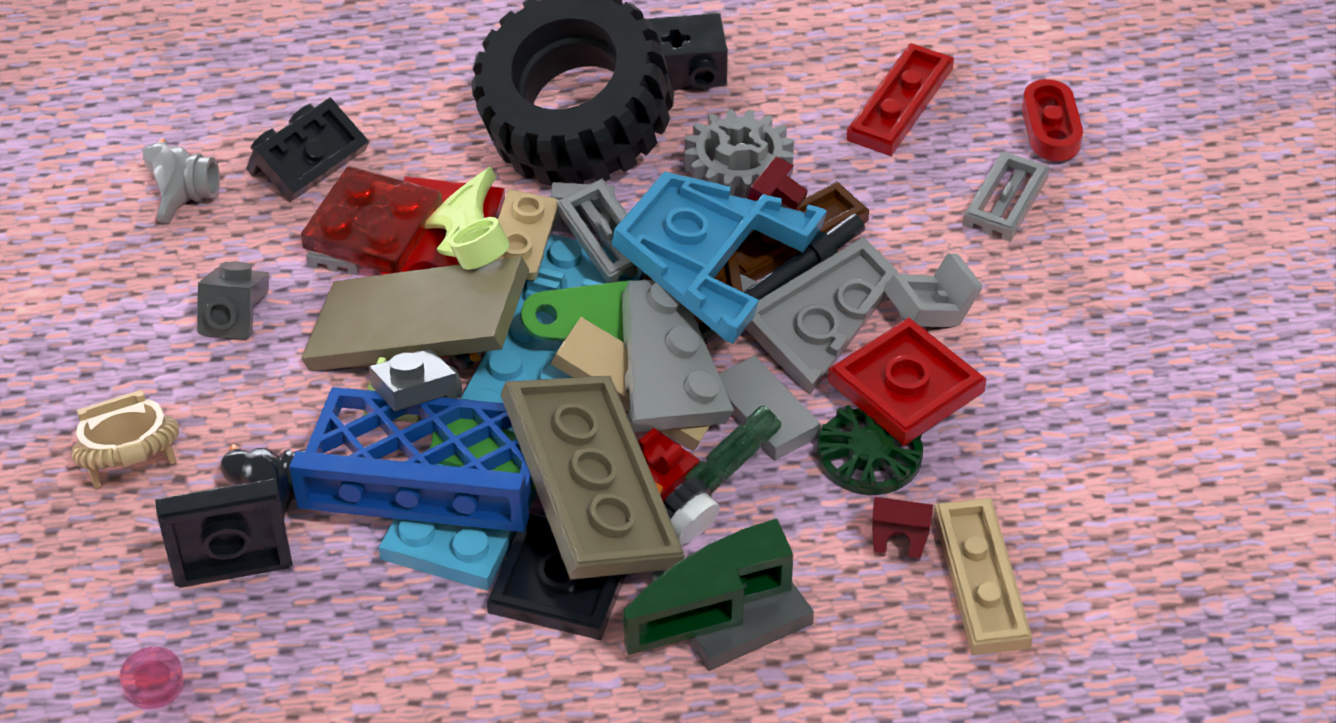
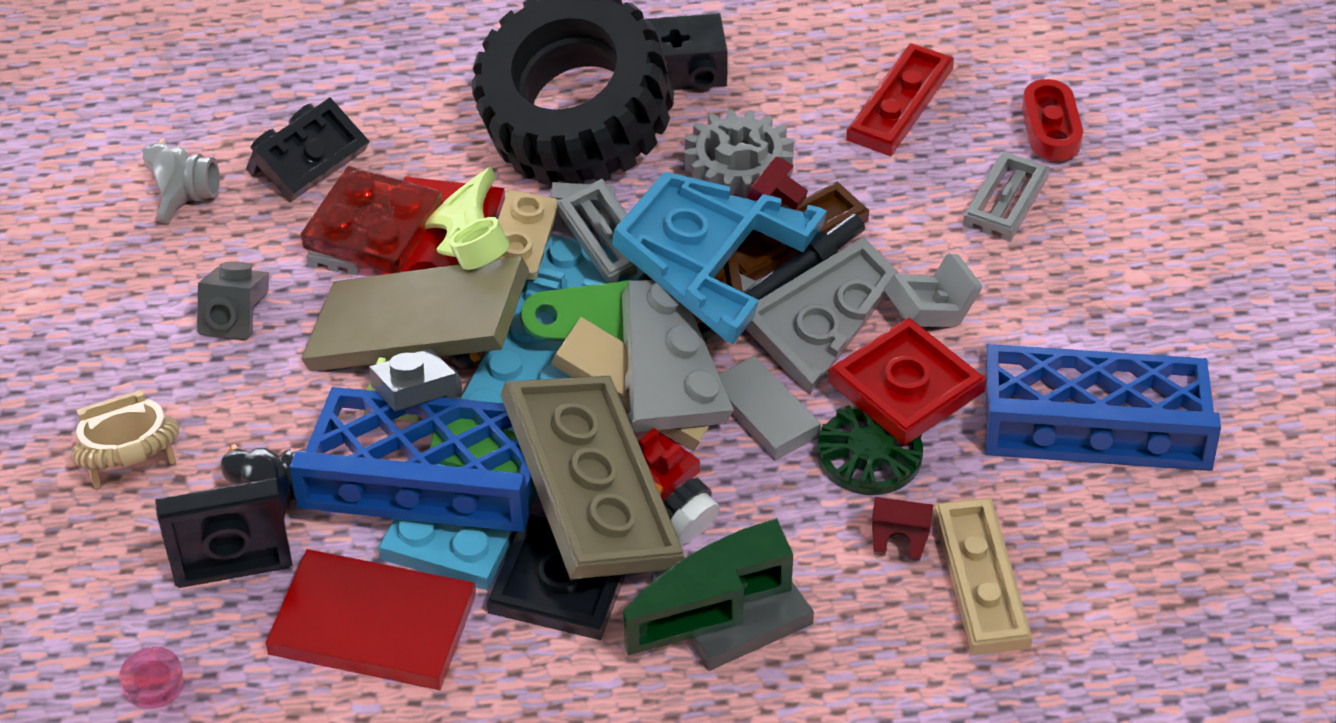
clear green axle [685,405,782,493] -> none
none -> red tile [265,549,476,691]
none -> blue fence [985,344,1221,471]

